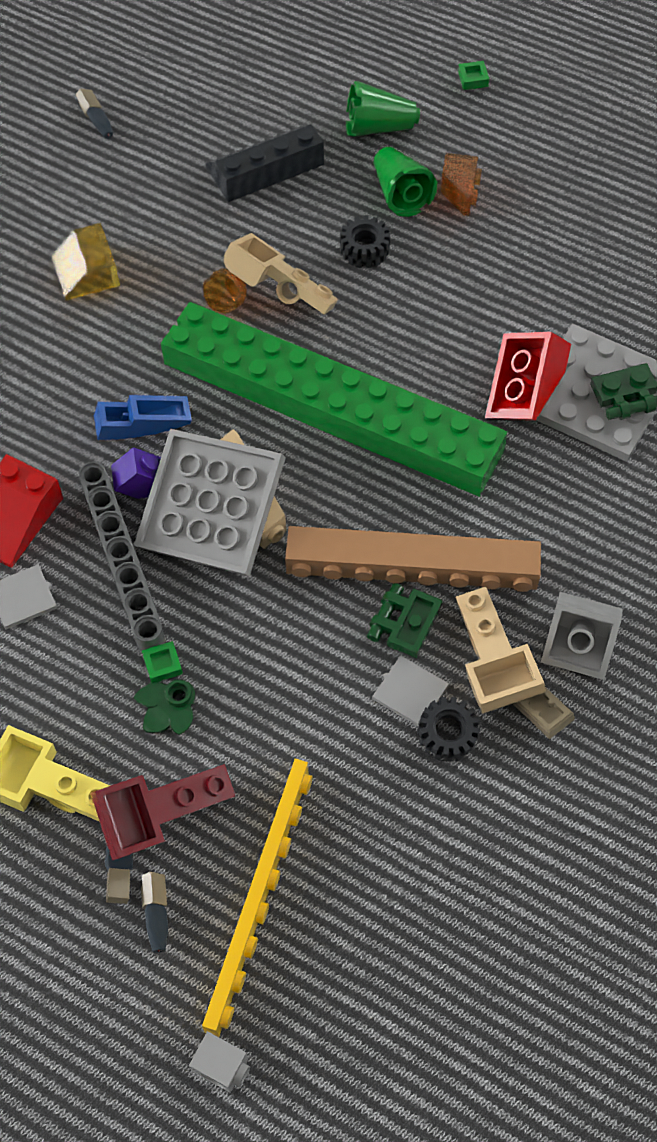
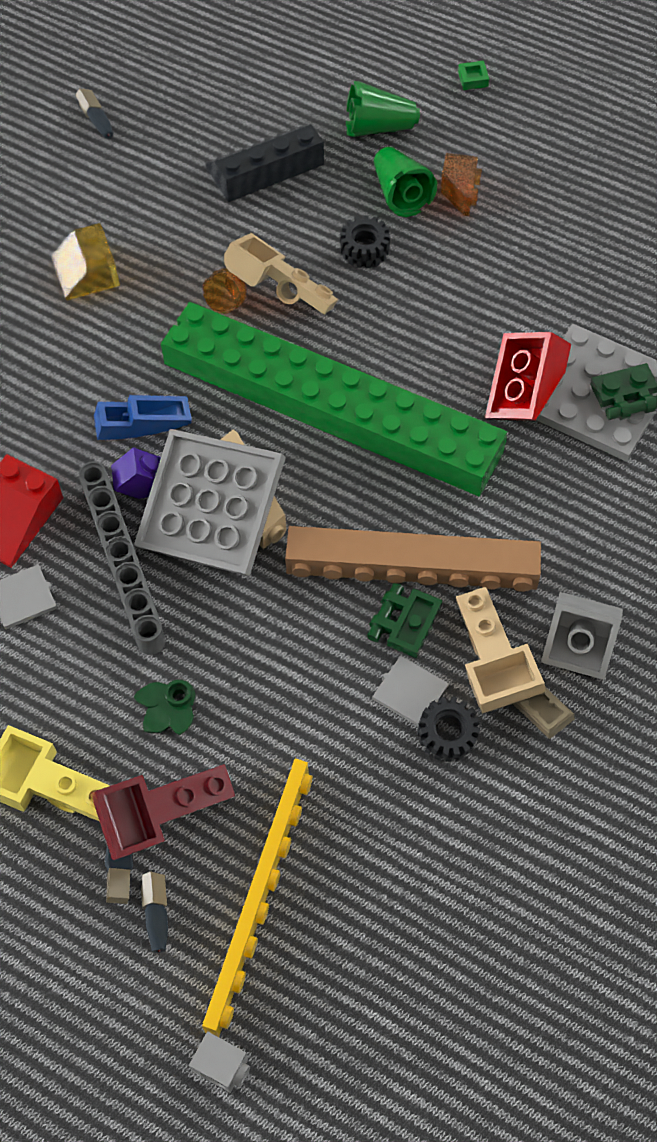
green plate [142,641,183,683] -> none

